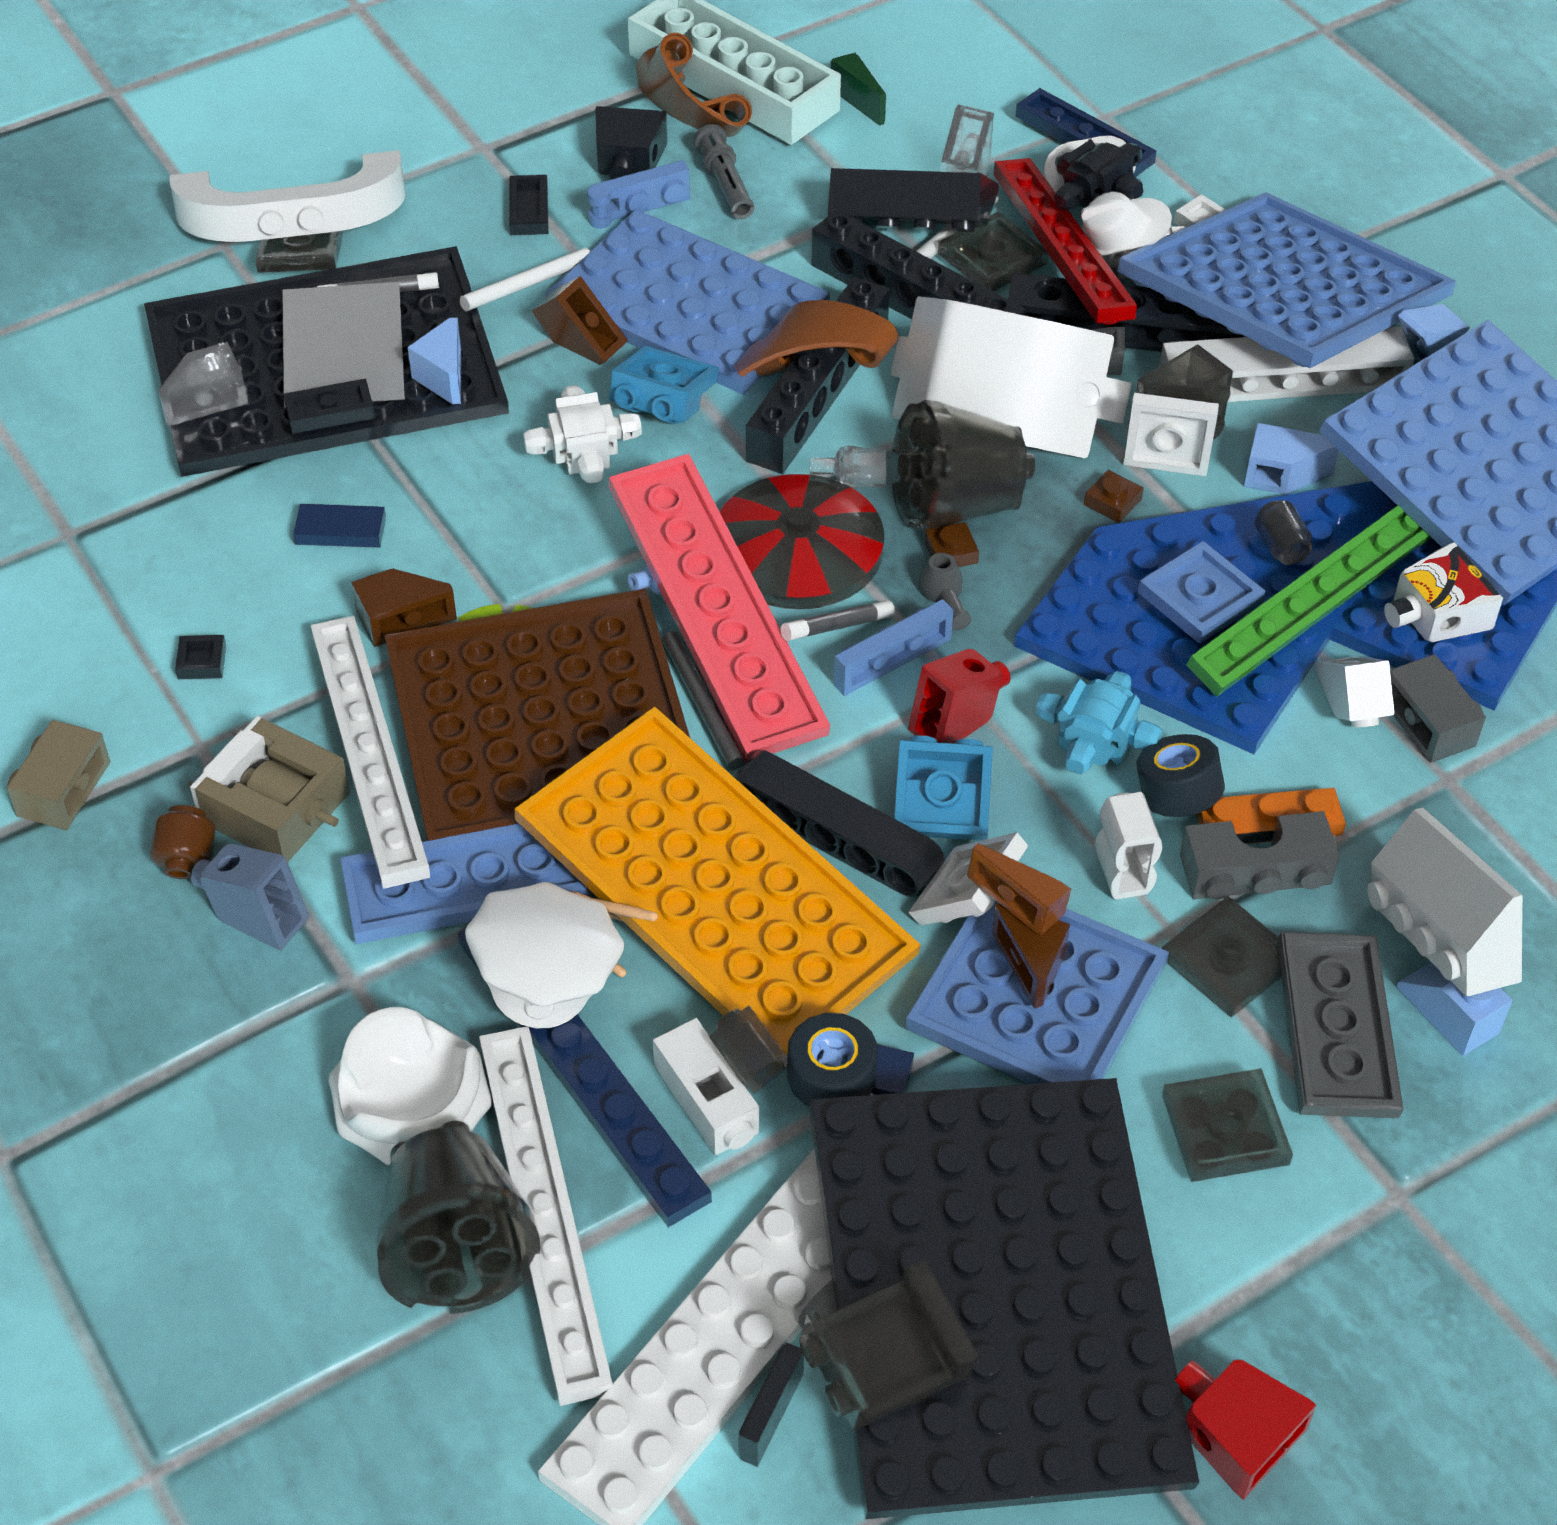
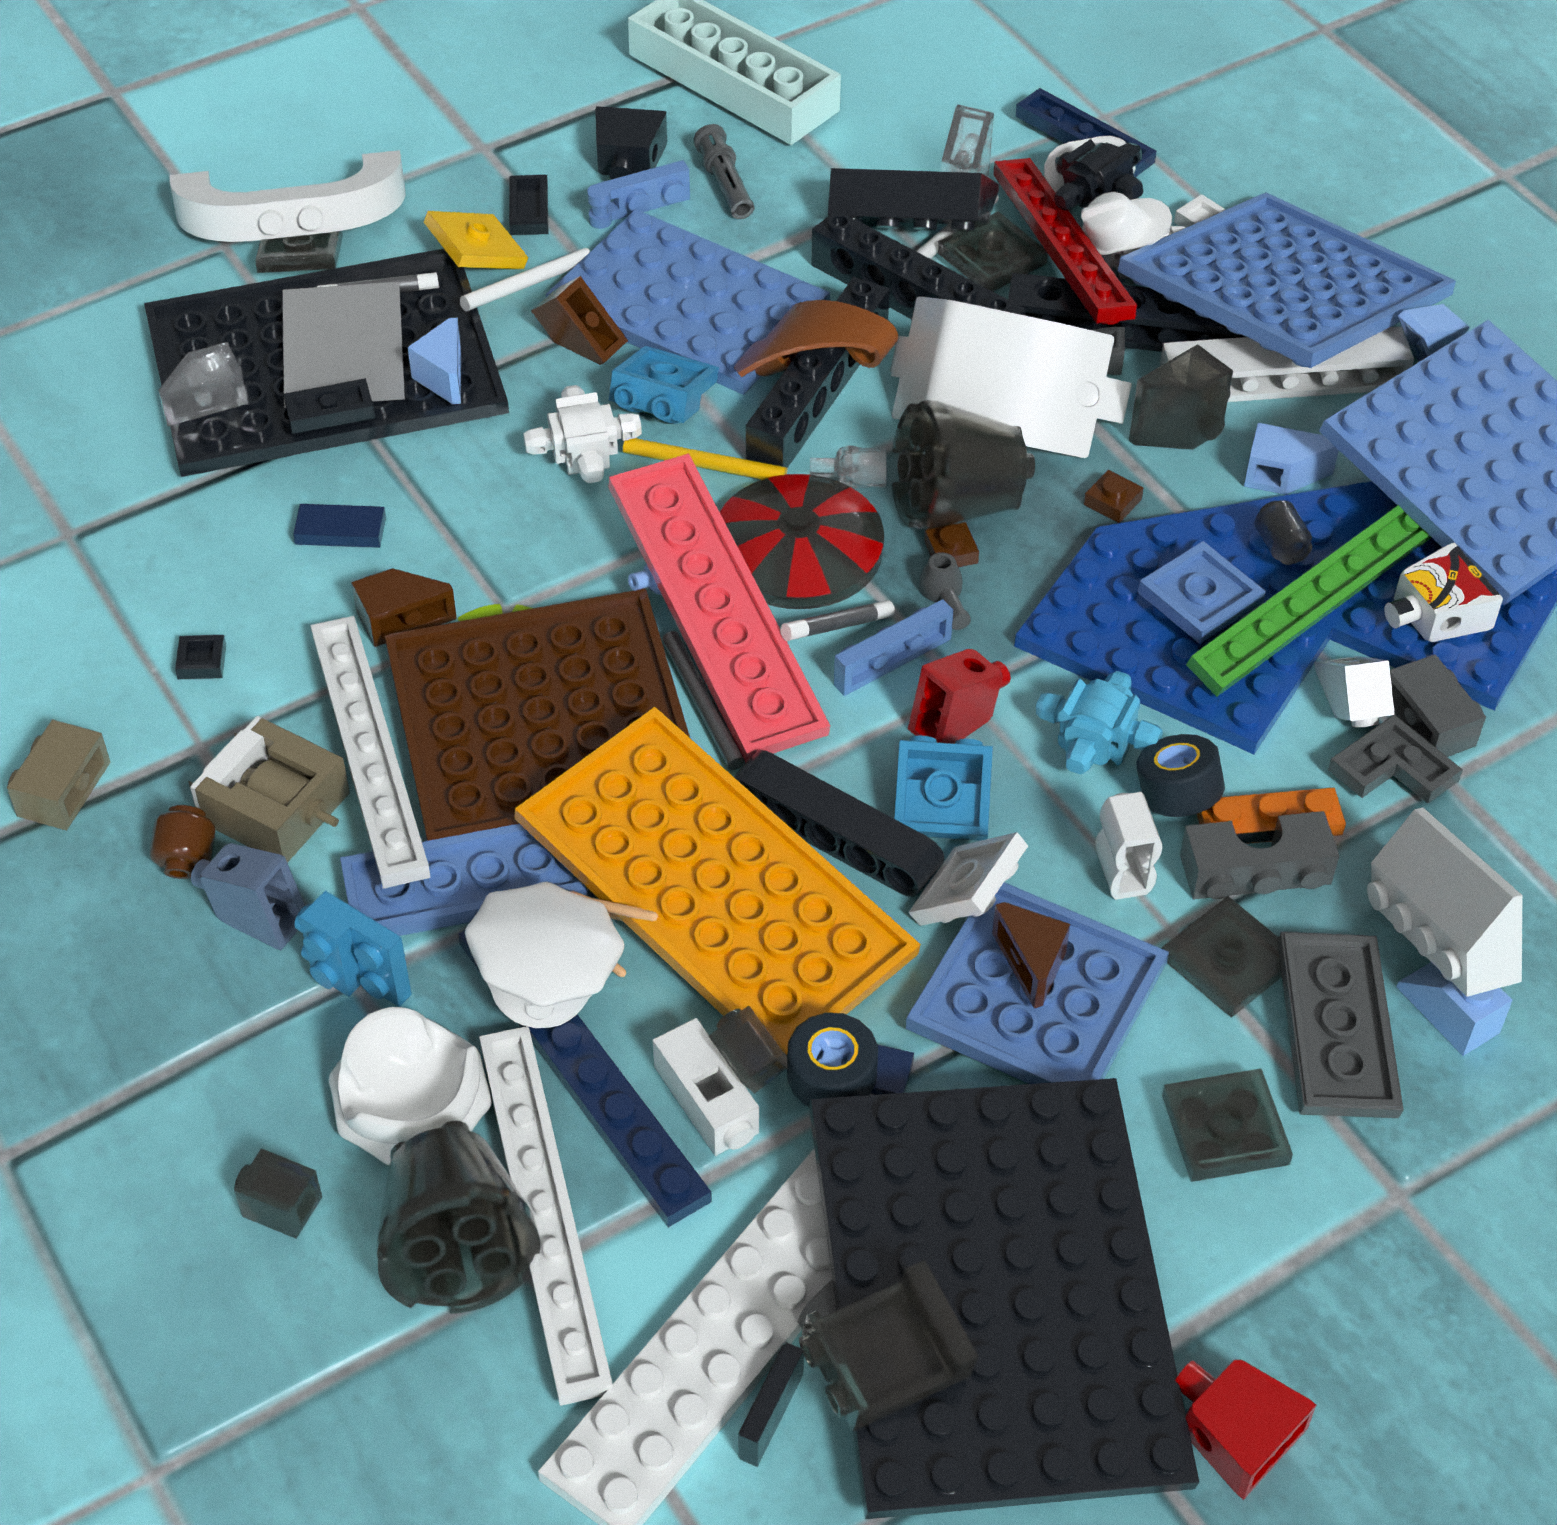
panel [636,33,752,137] -> none
dark green slope [830,52,886,126] -> none
dark orange slope [967,843,1072,936] -> none
white plate [1123,393,1219,476] -> none
none -> clear smoke brick [234,1148,323,1239]
none -> dark azure plate [295,890,412,1007]
none -> yellow plate [424,211,529,269]
none -> yellow bar [623,438,788,481]
none -> dark grey plate [1328,715,1463,803]

